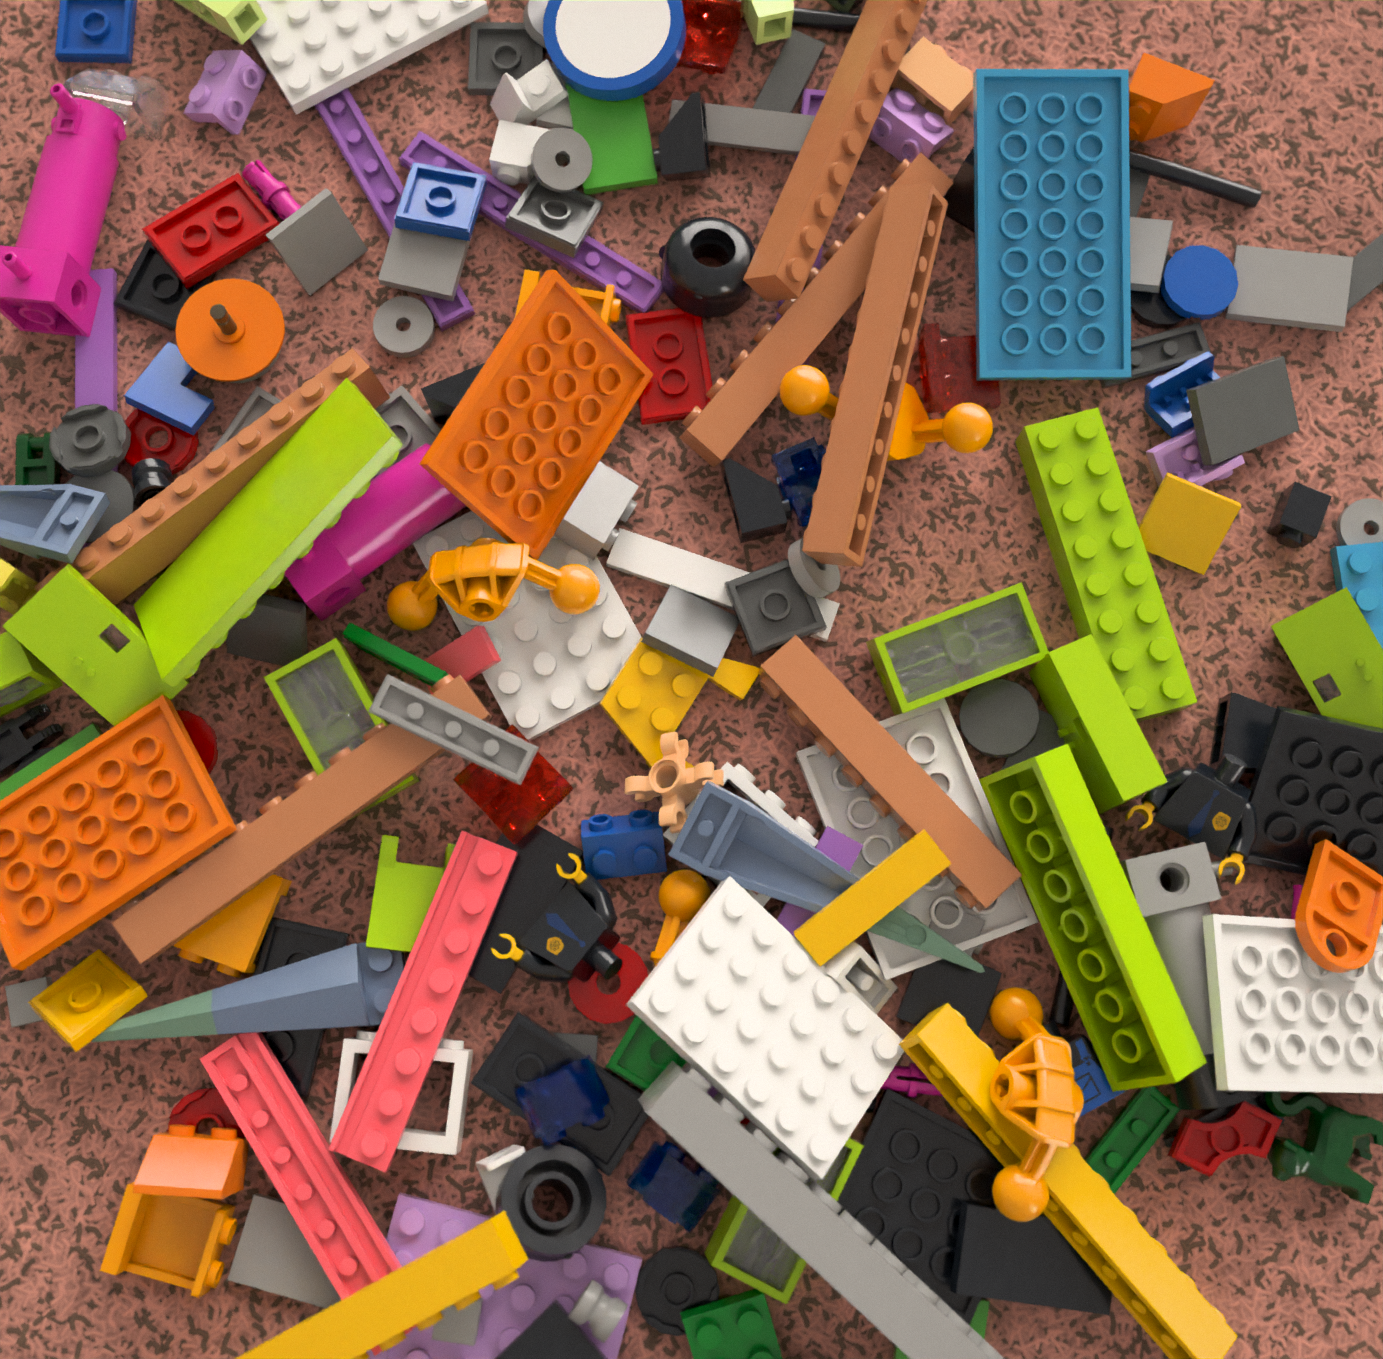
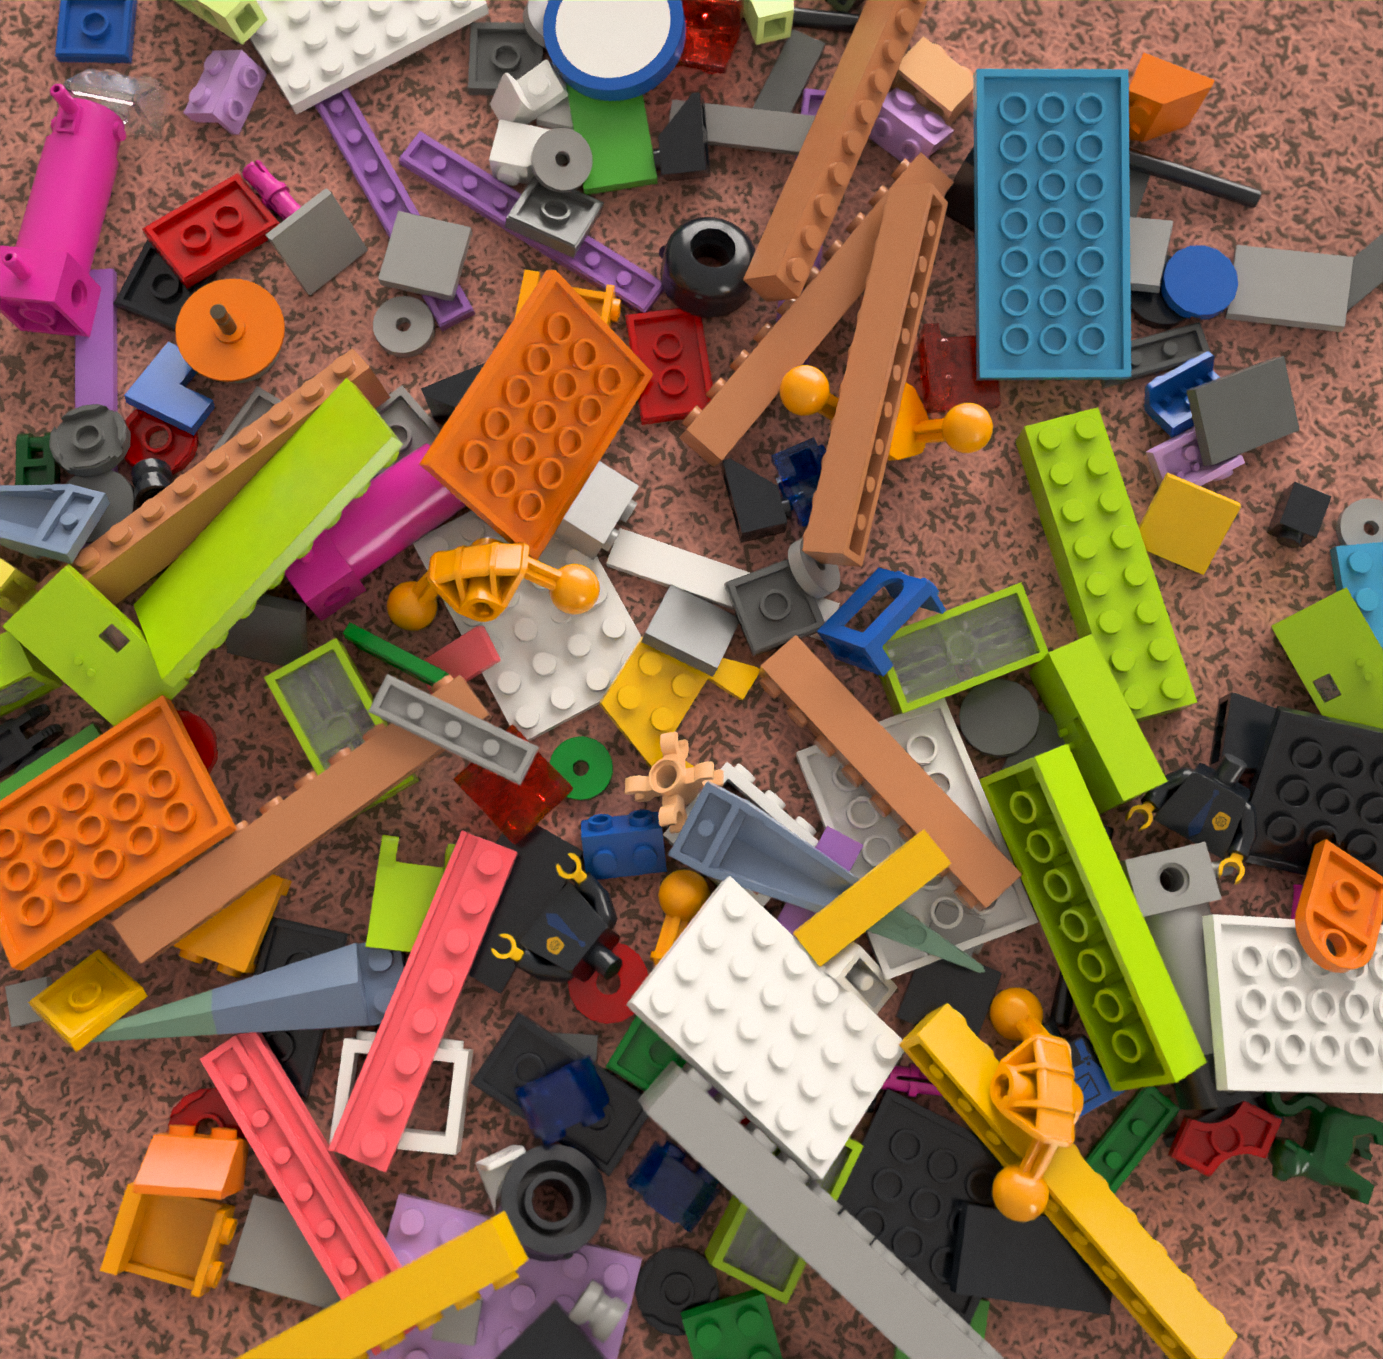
tile [394,162,487,241] -> none
none -> green piece [549,736,613,801]
none -> blue panel [817,567,946,676]

